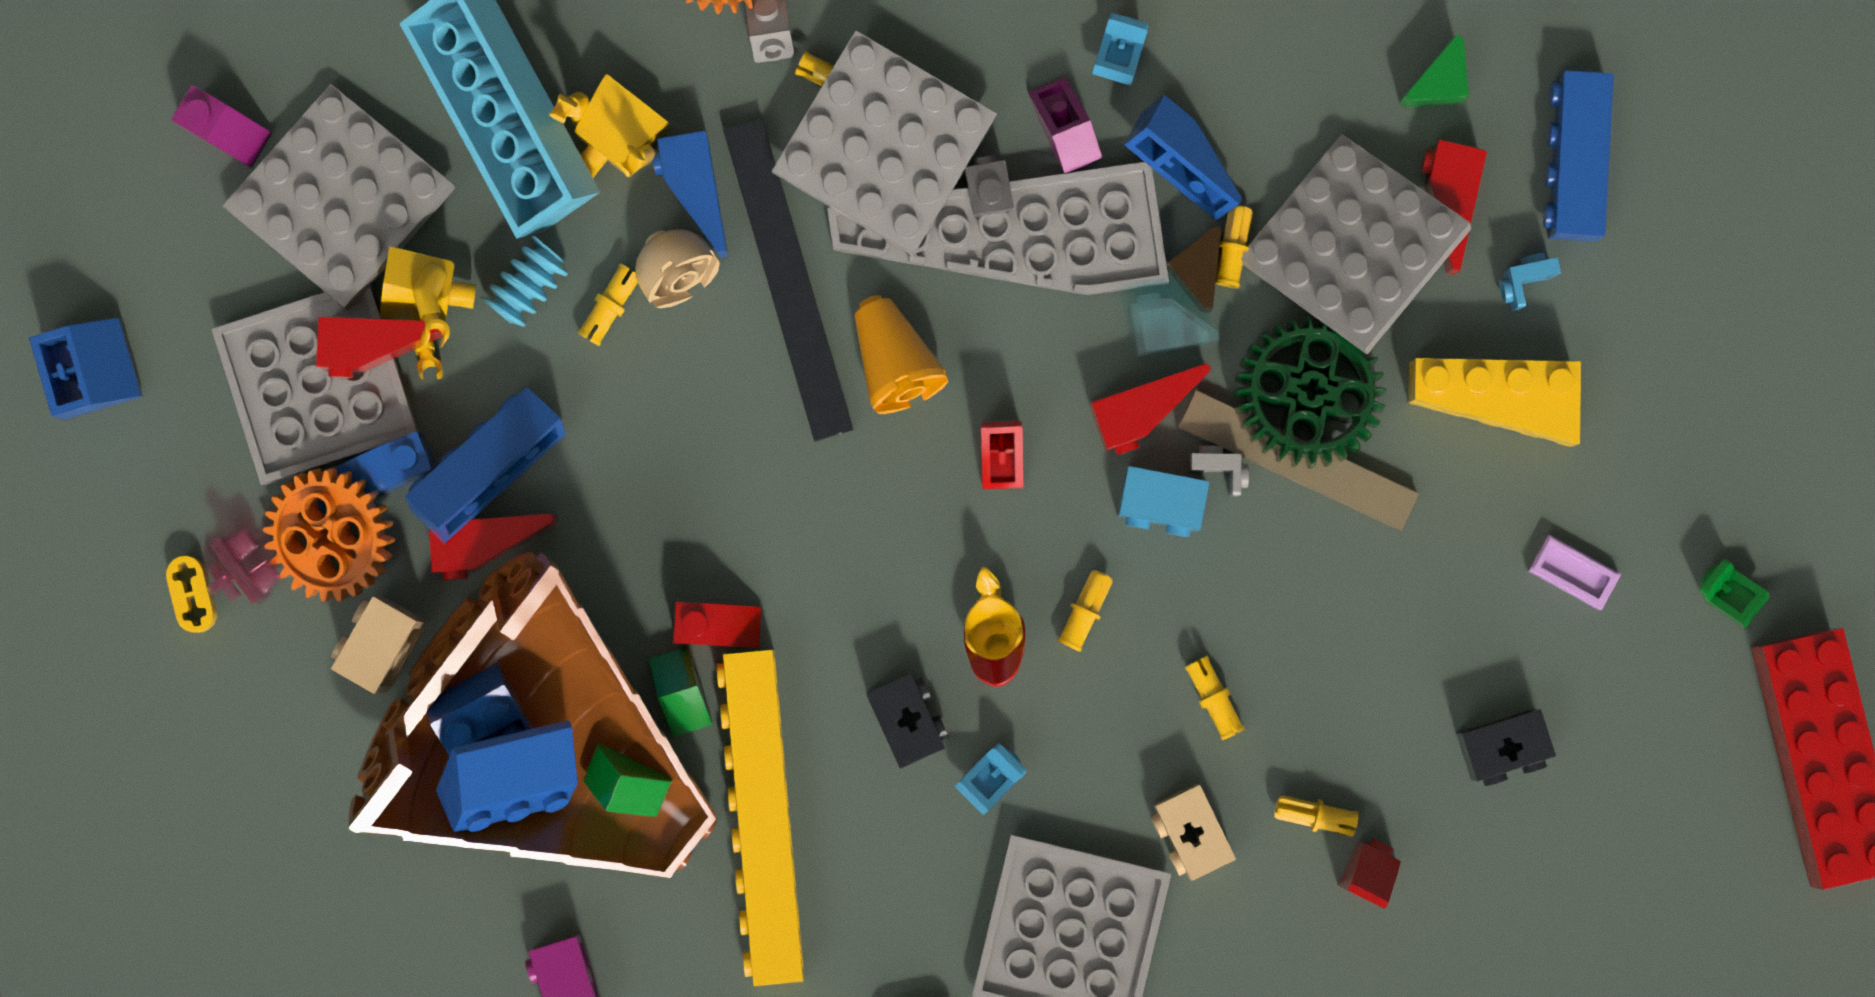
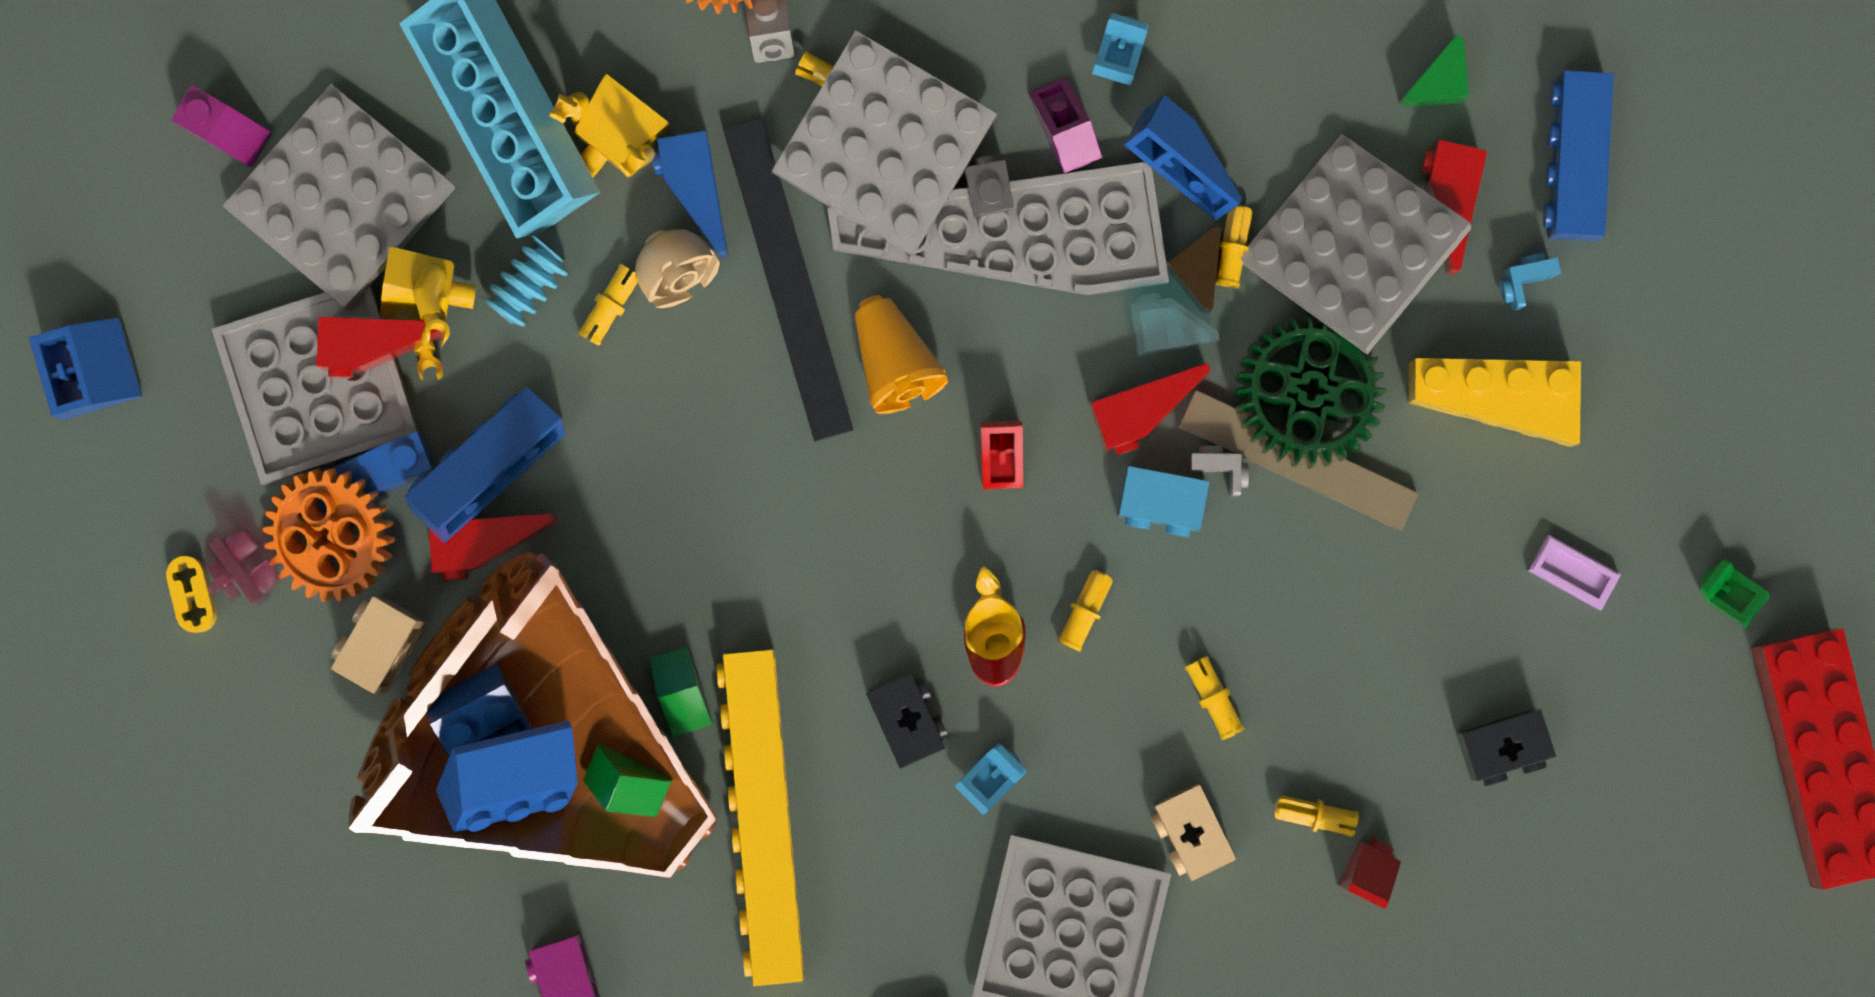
red slope [673,602,761,648] -> none

